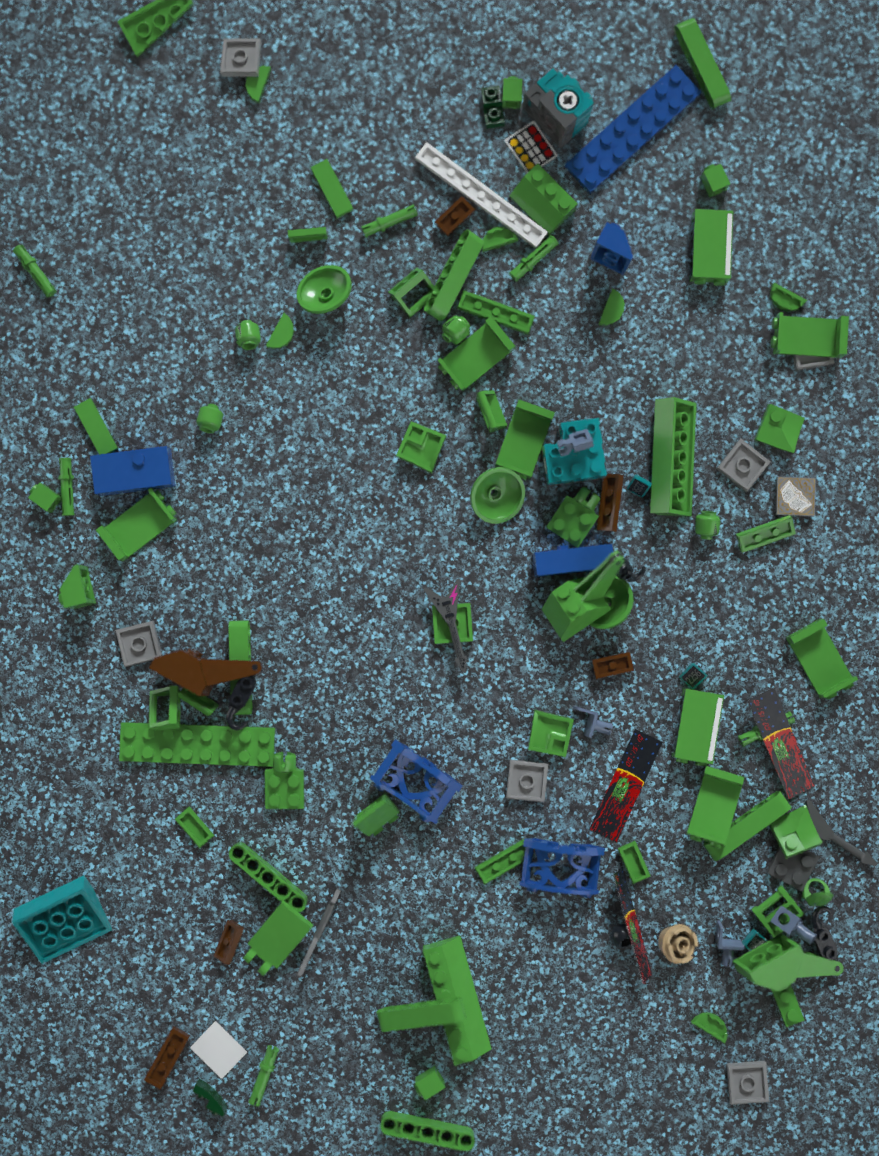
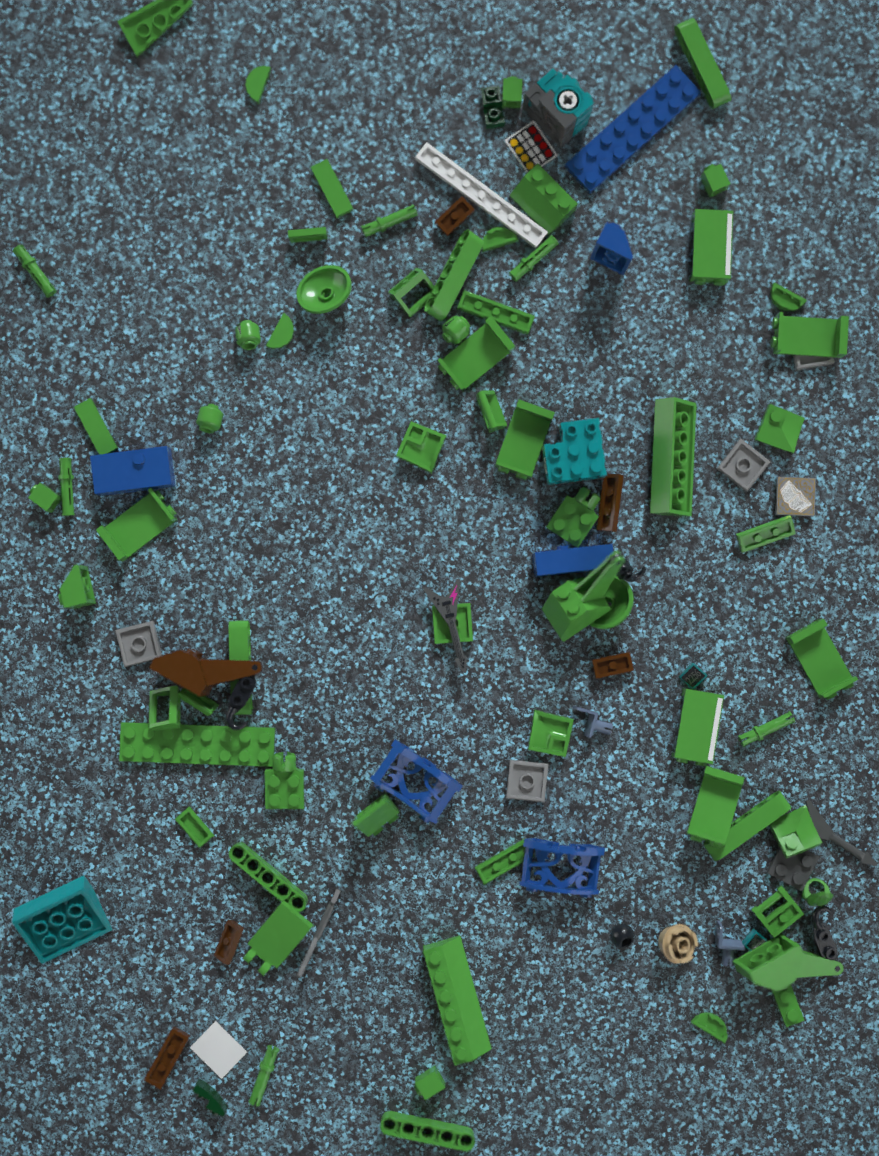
light grey tile [220,38,262,77] -> none
bright green beam [376,997,466,1032] -> none
bright green dish [470,467,525,524] -> none
sand blue plate [557,429,594,456] -> none
black sticker [589,729,663,842] -> none
bright green tile [599,288,625,326] -> none
black sticker [613,867,652,985] -> none
bright green tile [618,841,651,884] -> none
slope [627,474,652,497] -> none
bright green head [695,511,720,540] -> none
light grey tile [726,1061,769,1105] -> none
black sticker [747,687,815,800] -> none
sand blue bracket [771,906,817,945] -> none

